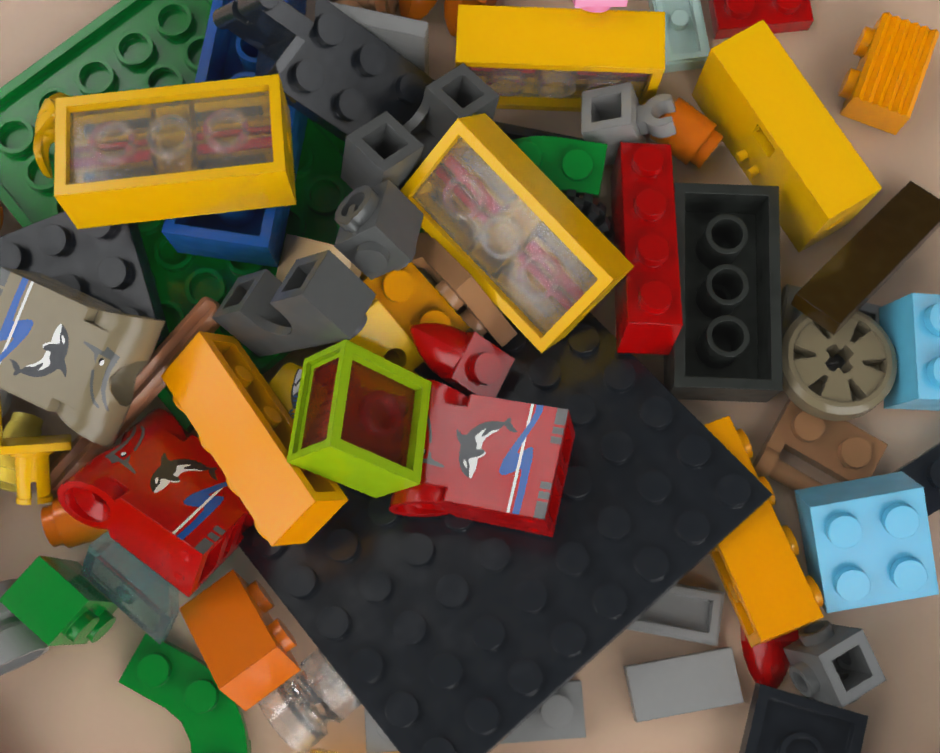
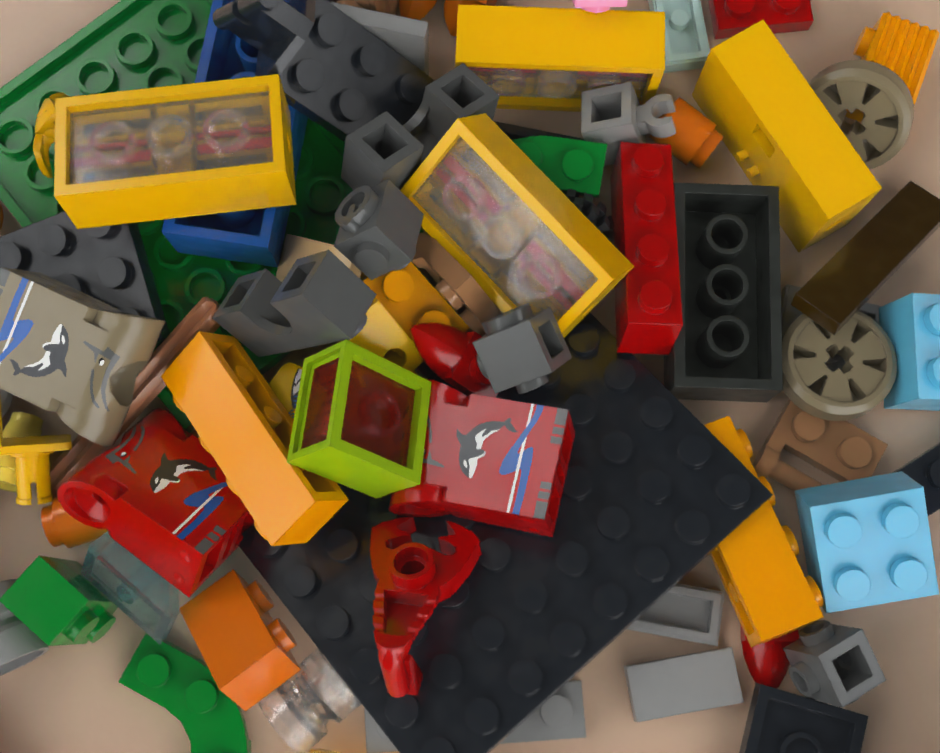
none -> red animal [370,517,481,698]
none -> dark grey brick [472,303,572,394]
none -> dark tan wheel [809,60,914,169]

